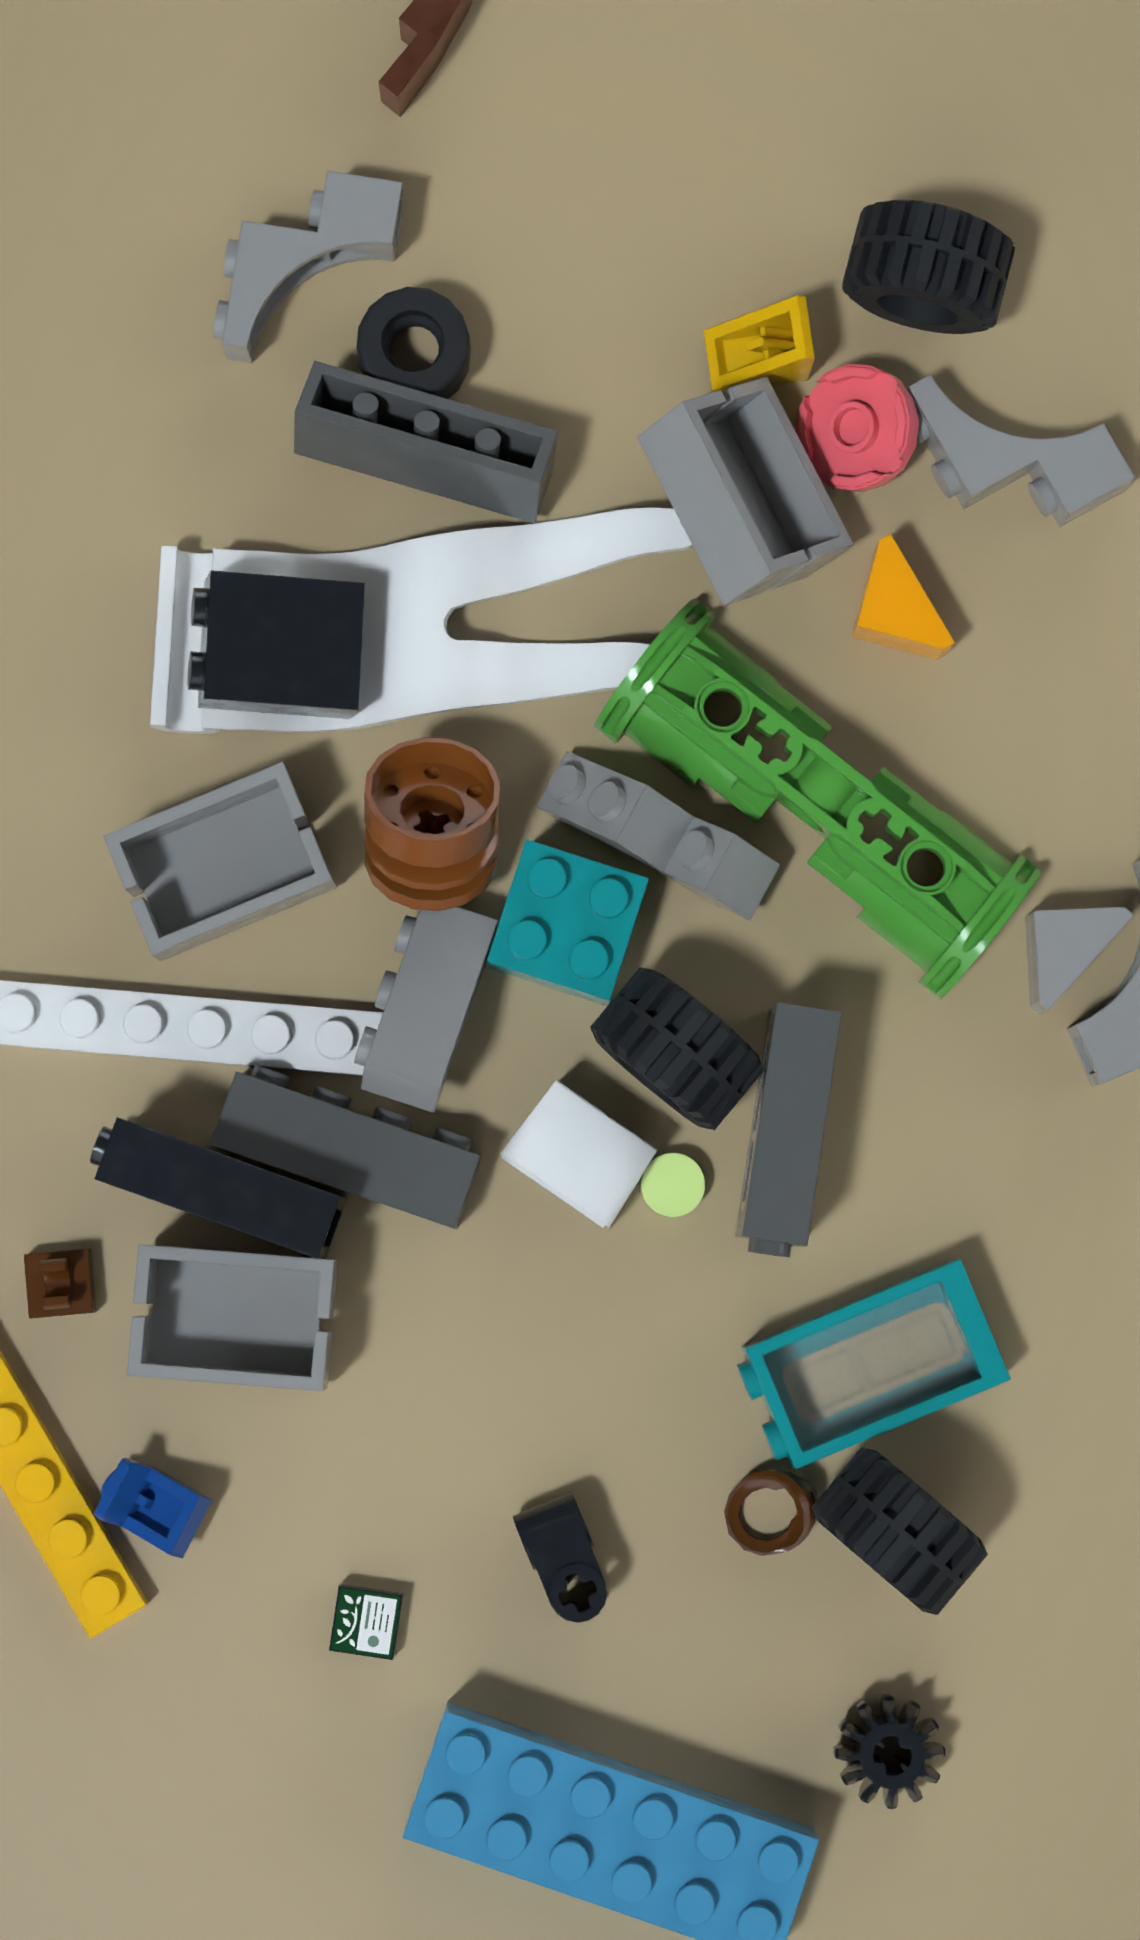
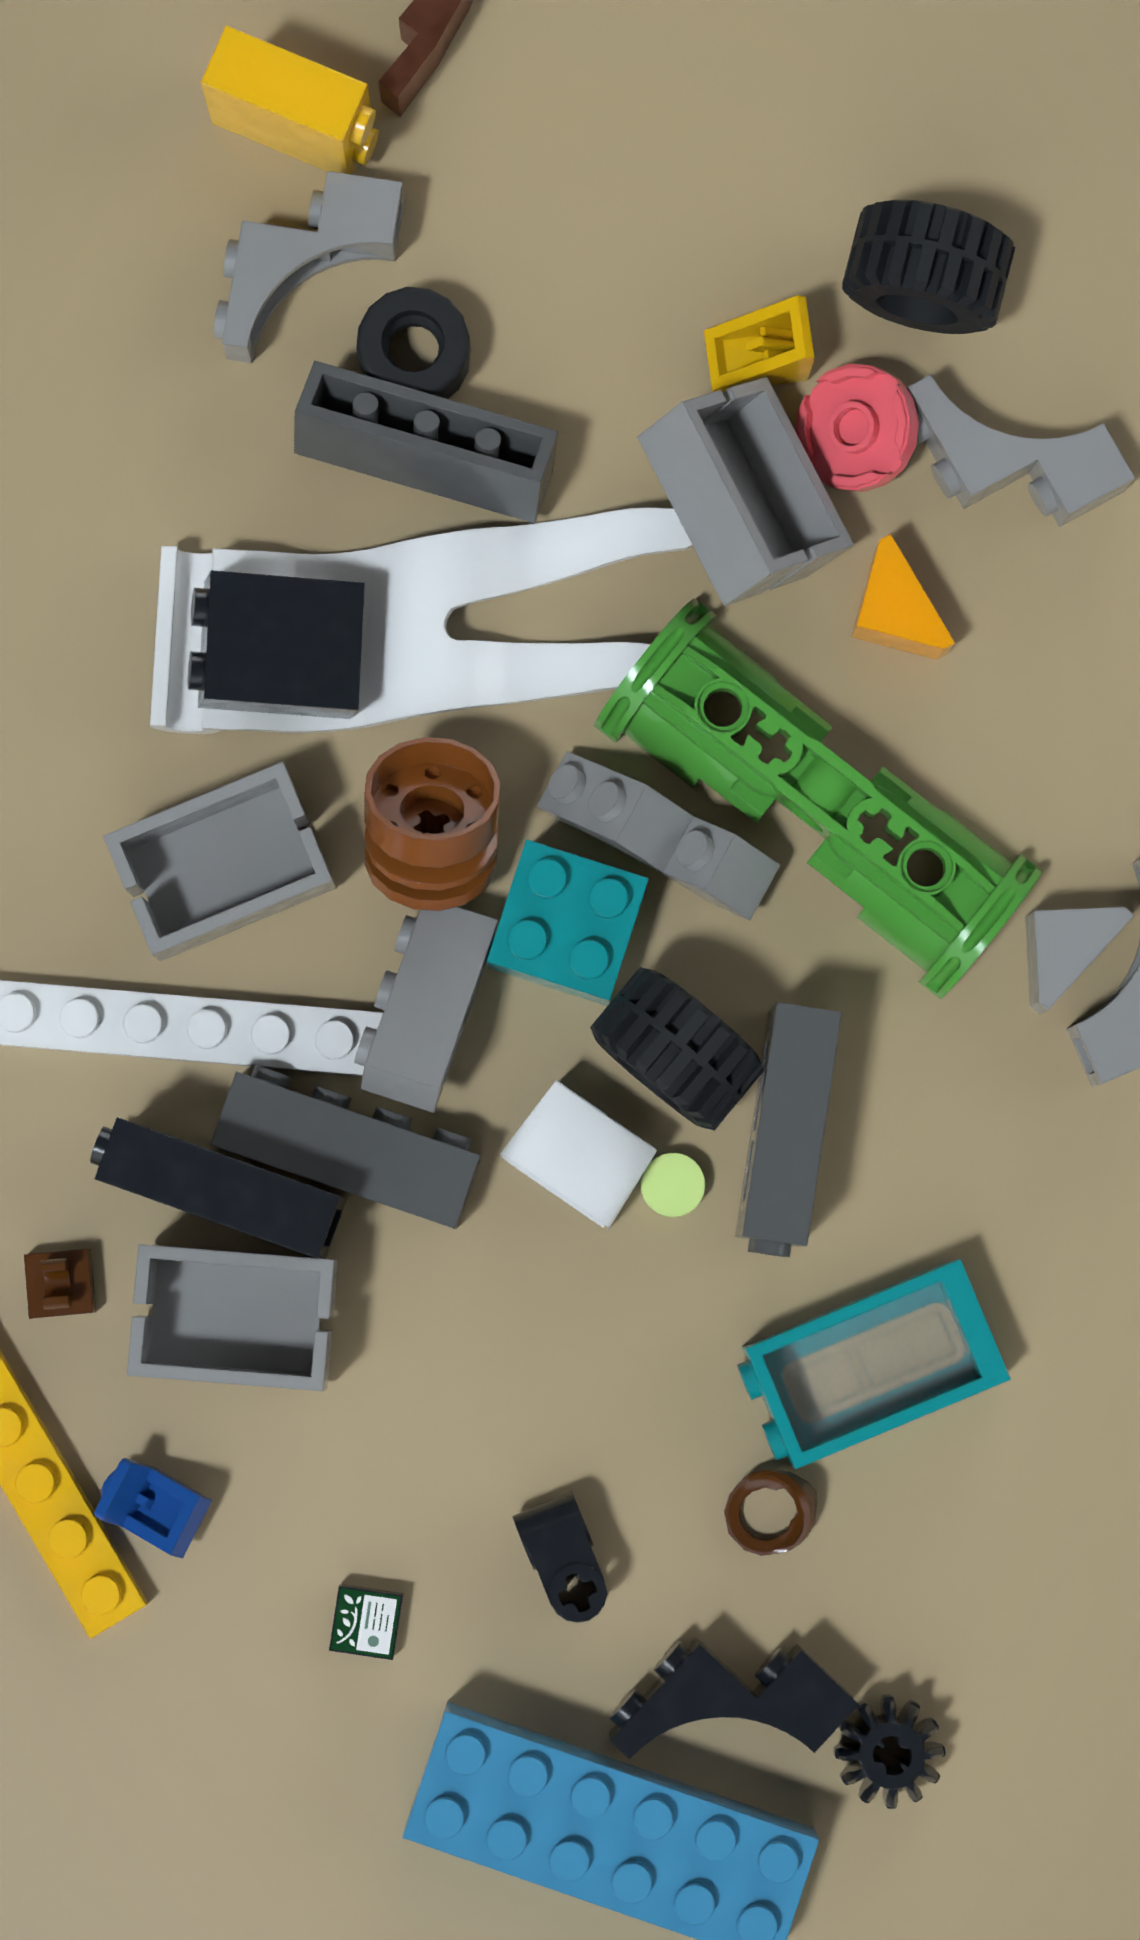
black tyre [811,1447,988,1615] -> none
none -> yellow brick [200,25,379,174]
none -> black arch [609,1638,859,1759]

